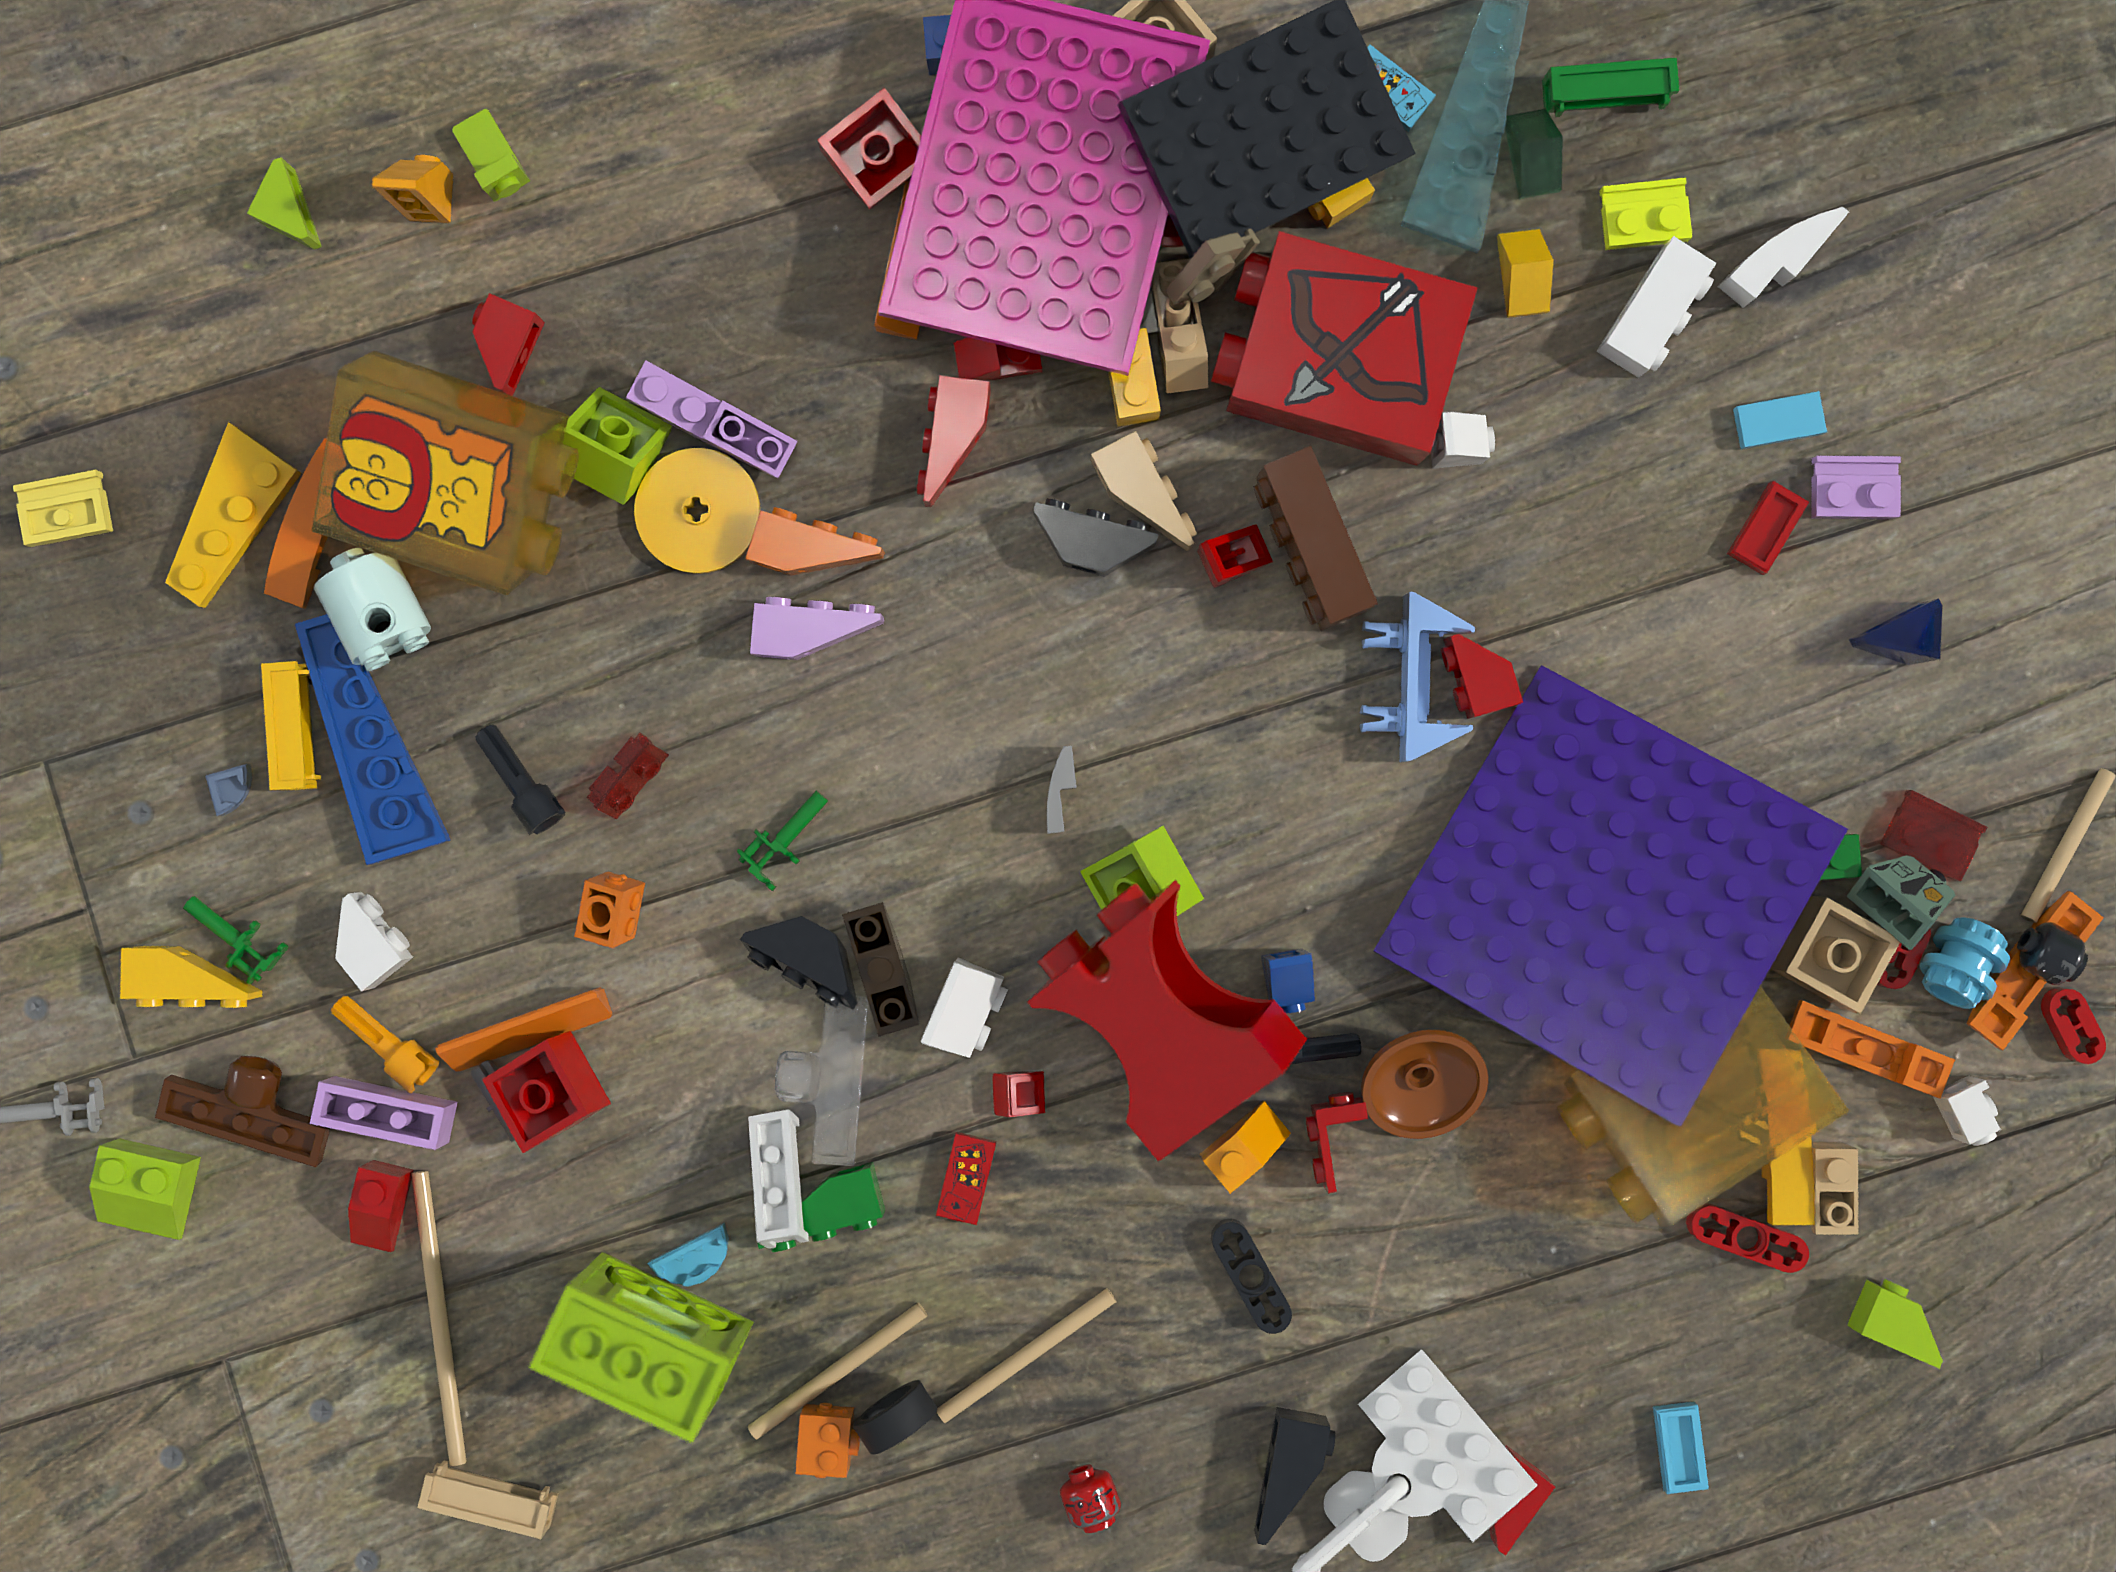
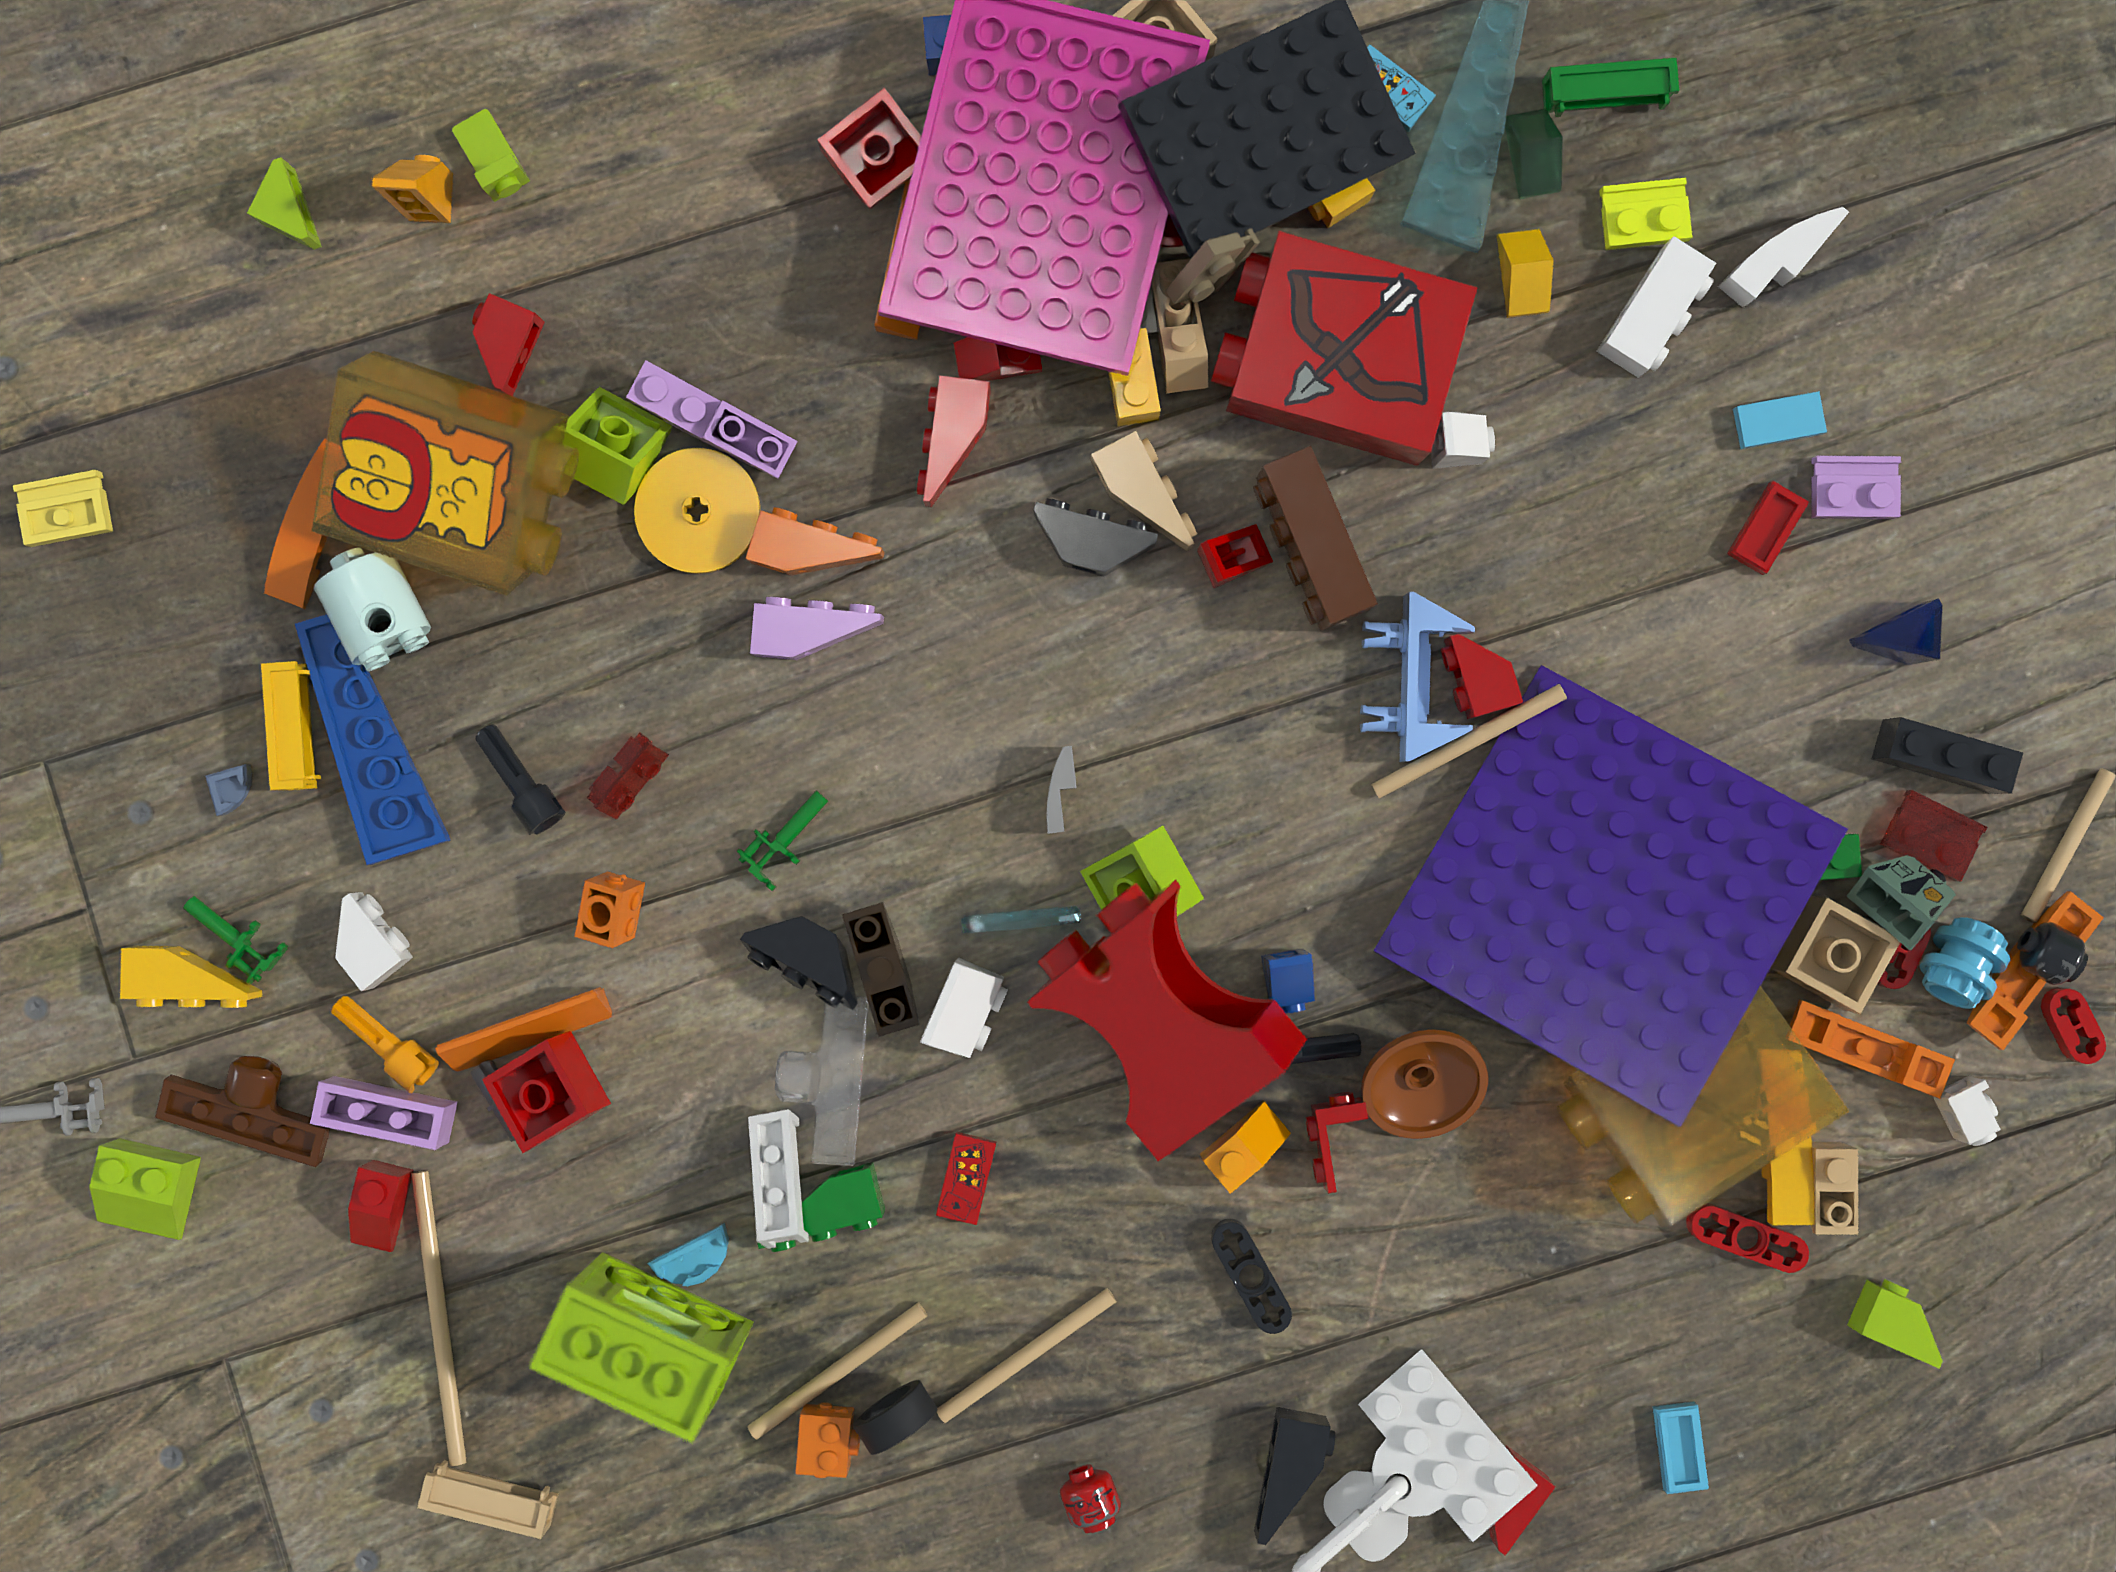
yellow wing [165,422,301,608] -> none
red slope [992,1071,1045,1117] -> none
none -> clear light blue tile [961,906,1081,933]
none -> tan piece [1371,684,1567,799]
none -> black brick [1871,717,2023,794]

